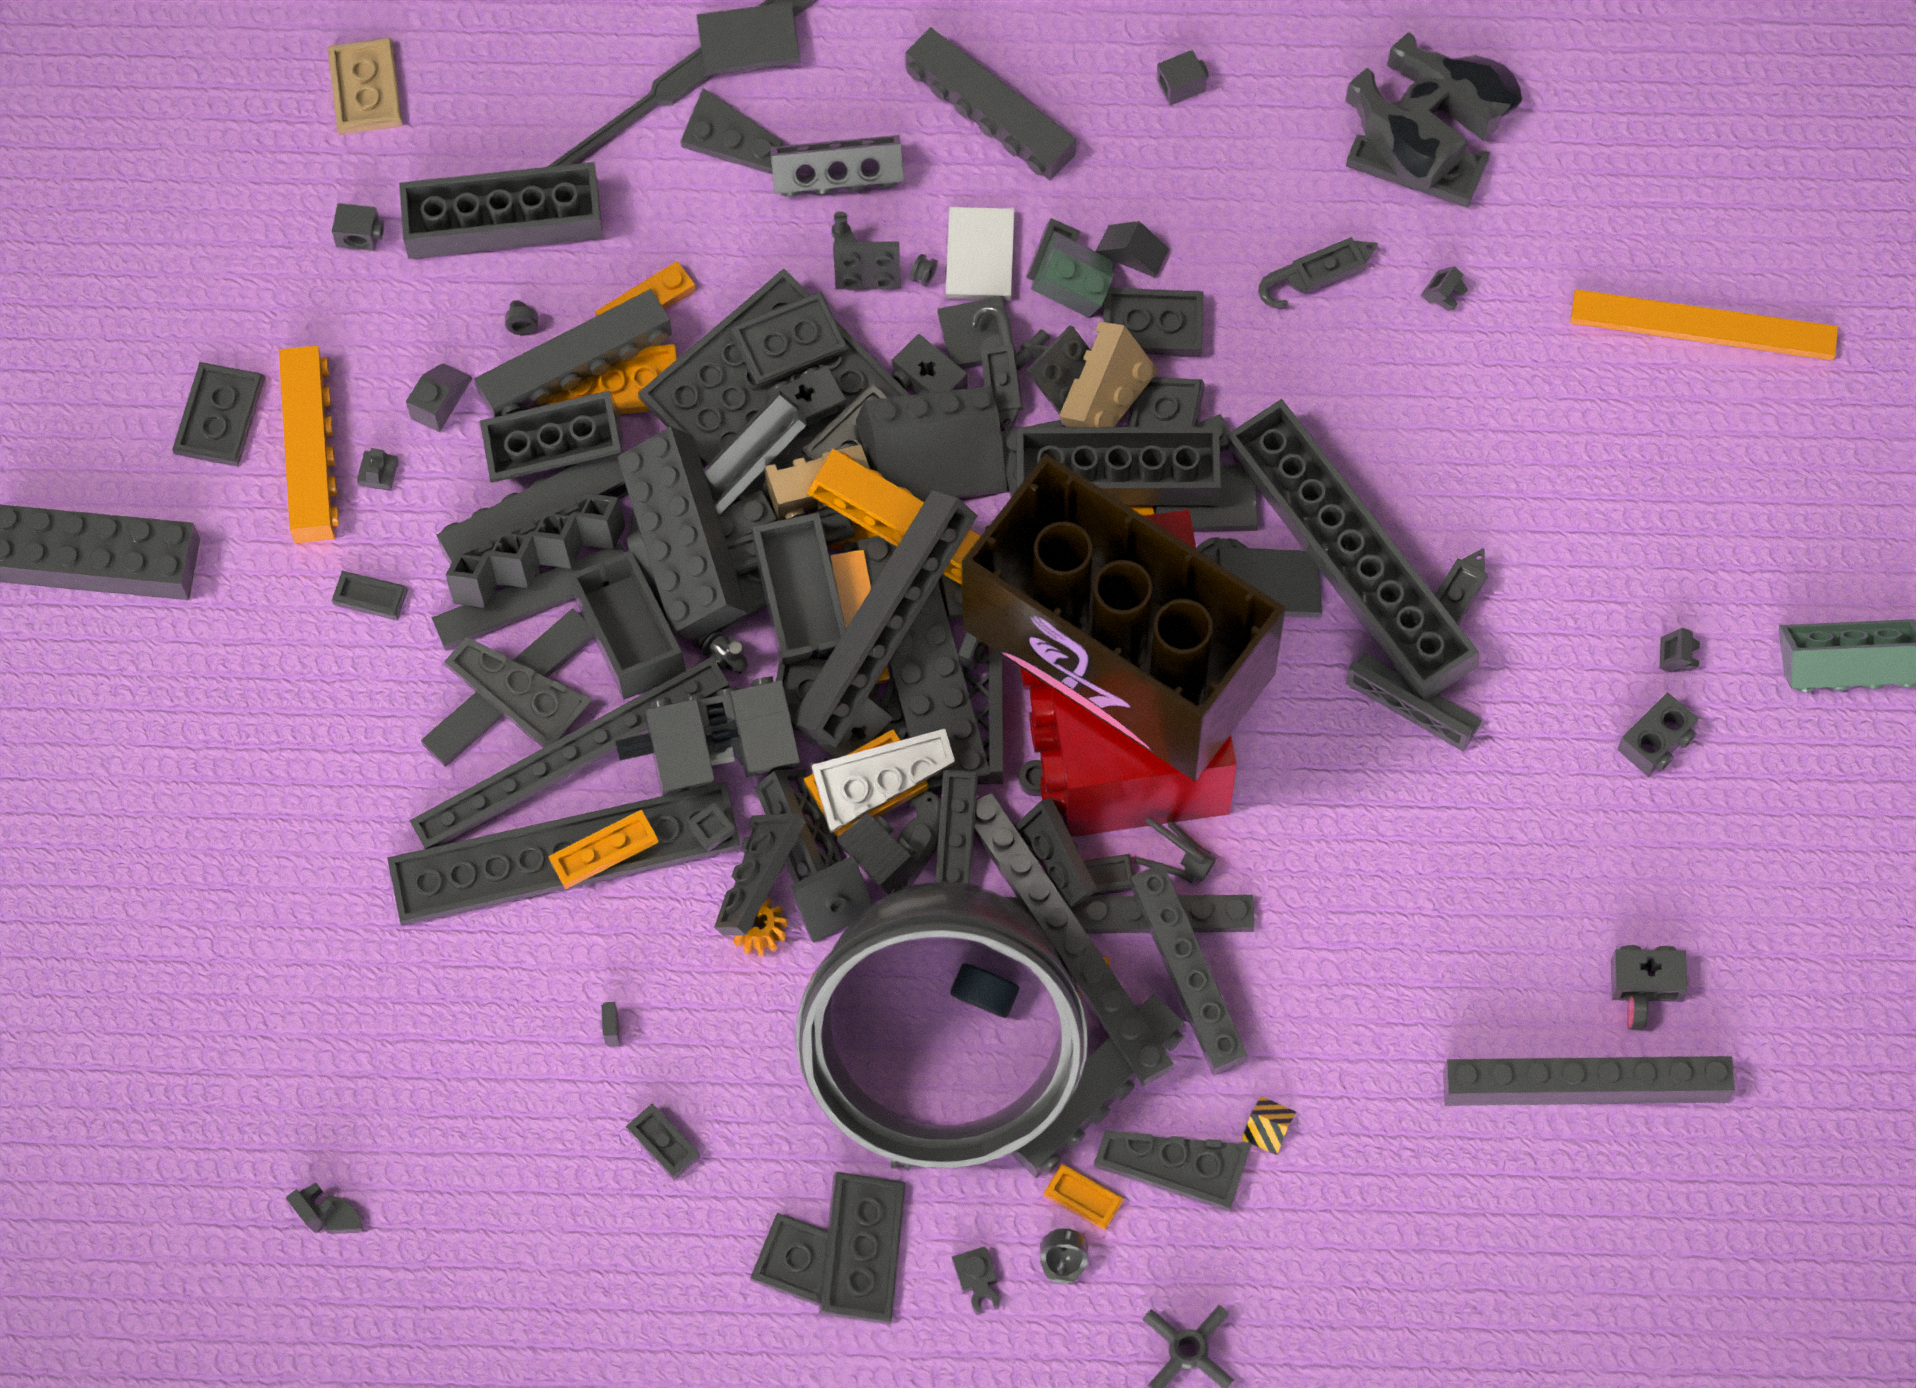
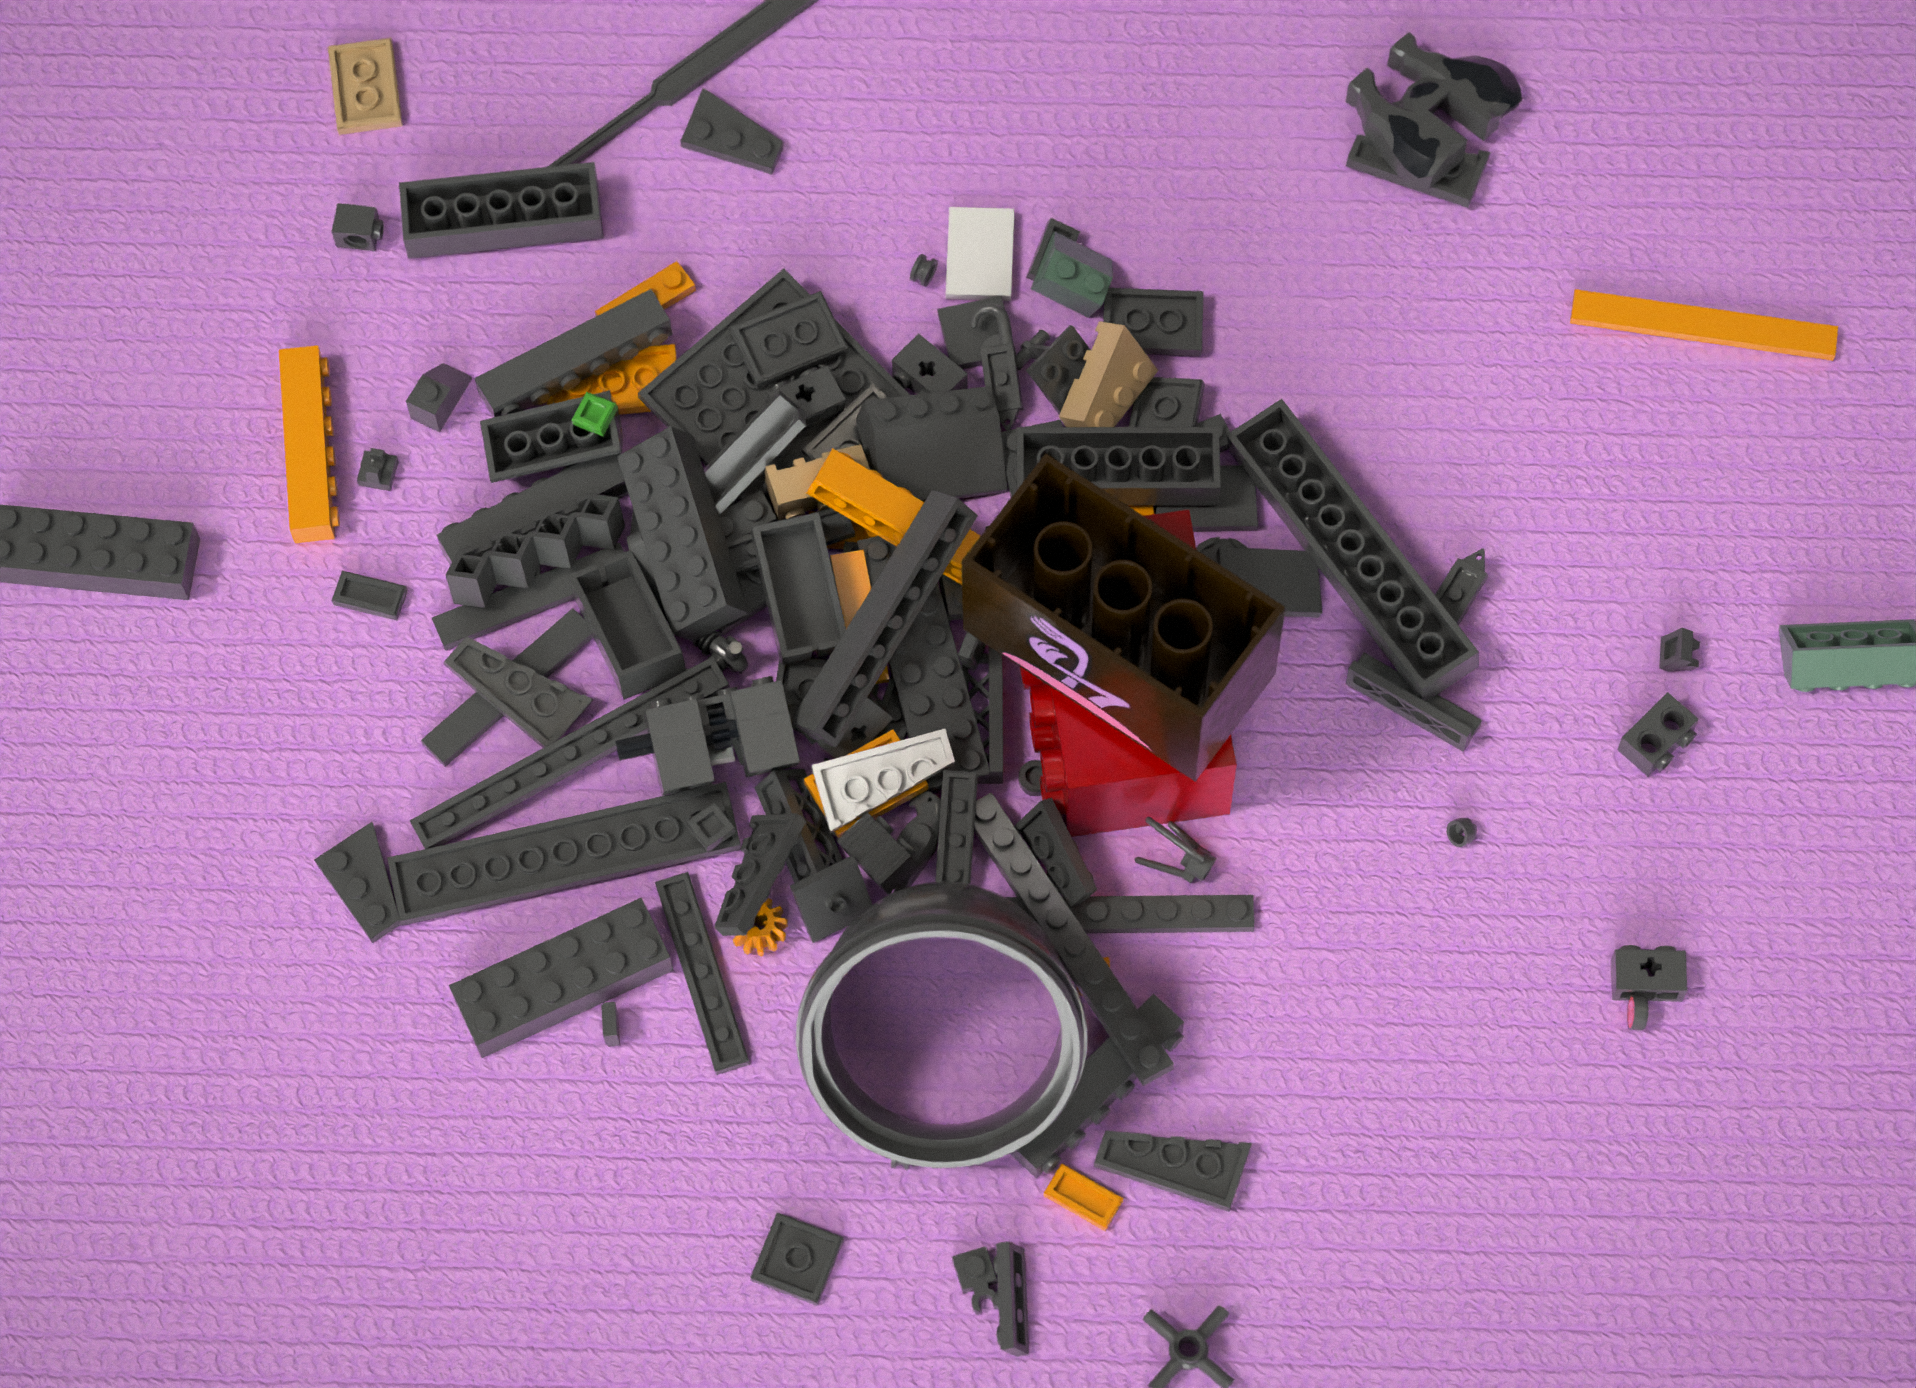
dark grey tile [172,362,265,467] -> none
dark grey tile [285,1183,336,1233] -> none
dark grey tile [325,1196,363,1234] -> none
dark grey tile [505,300,538,335] -> none
light orange plate [548,809,658,890] -> none
dark grey plate [626,1103,700,1180] -> none
dark grey tile [696,2,800,75] -> none
brick [770,135,904,197] -> none
dark grey tile [819,1172,905,1325] -> none
dark grey plate [831,211,901,290] -> none
dark grey brick [905,27,1076,180] -> none
black wheel [950,963,1020,1018] -> none
dark grey piece [1040,1228,1088,1284] -> none
dark grey tile [1084,854,1134,896] -> none
dark grey slope [1096,221,1169,278] -> none
dark grey brick [1130,863,1247,1076] -> none
dark grey brick [1156,50,1209,105] -> none
sticker [1241,1096,1296,1155] -> none
dark grey plate [1258,237,1378,308] -> none
dark grey tile [1421,266,1468,311] -> none
dark grey brick [1443,1056,1735,1106] -> none
none -> dark grey wing [314,822,401,944]
none -> dark grey brick [449,897,673,1058]
none -> bright green tile [571,392,618,436]
none -> dark grey tile [655,872,750,1075]
none -> dark grey plate [994,1241,1029,1357]
none -> dark grey hinge [1446,818,1477,847]

